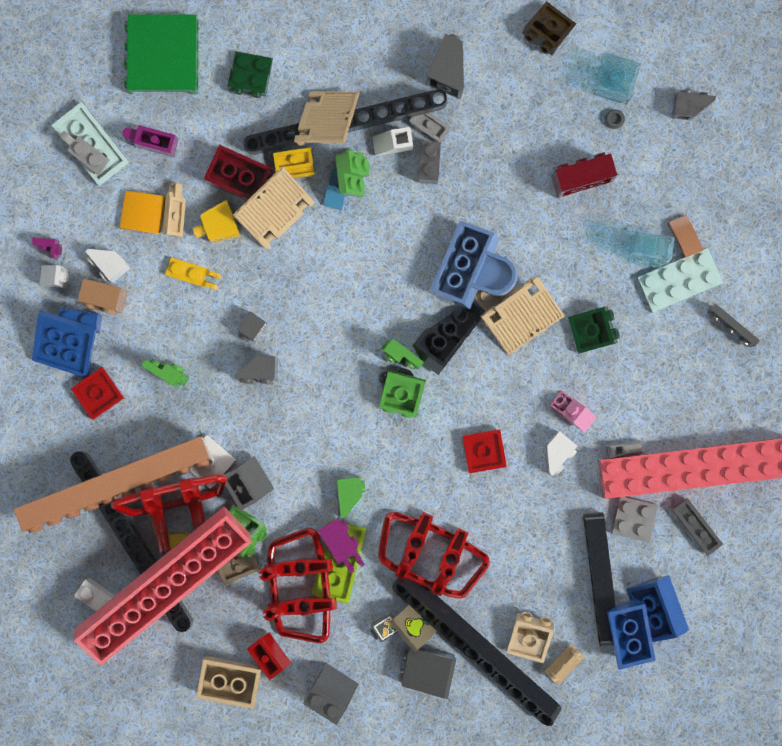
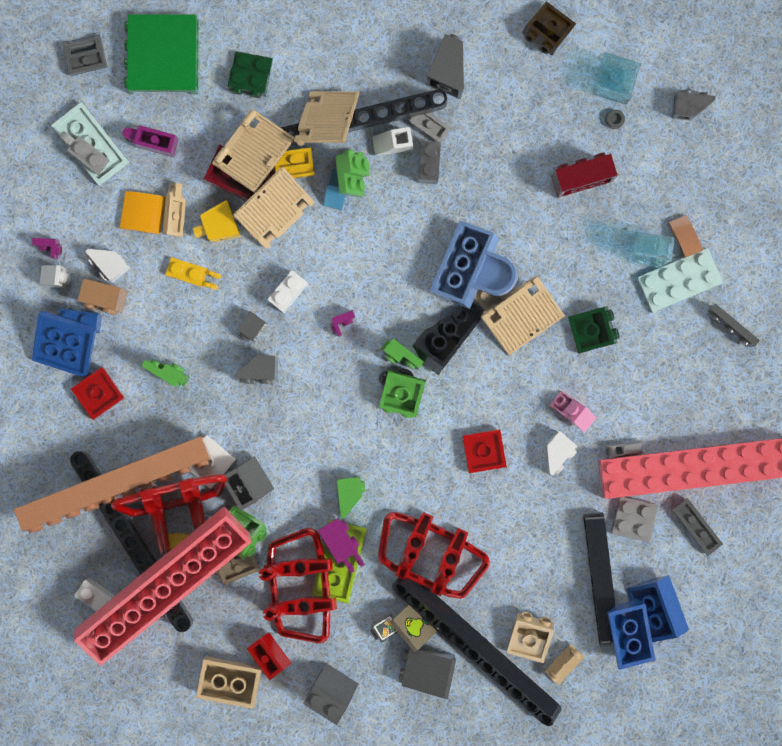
none -> dark grey plate [62,34,108,76]
none -> tan window [212,109,295,193]
none -> white brick [267,270,308,313]
none -> magenta bracket [330,310,356,337]

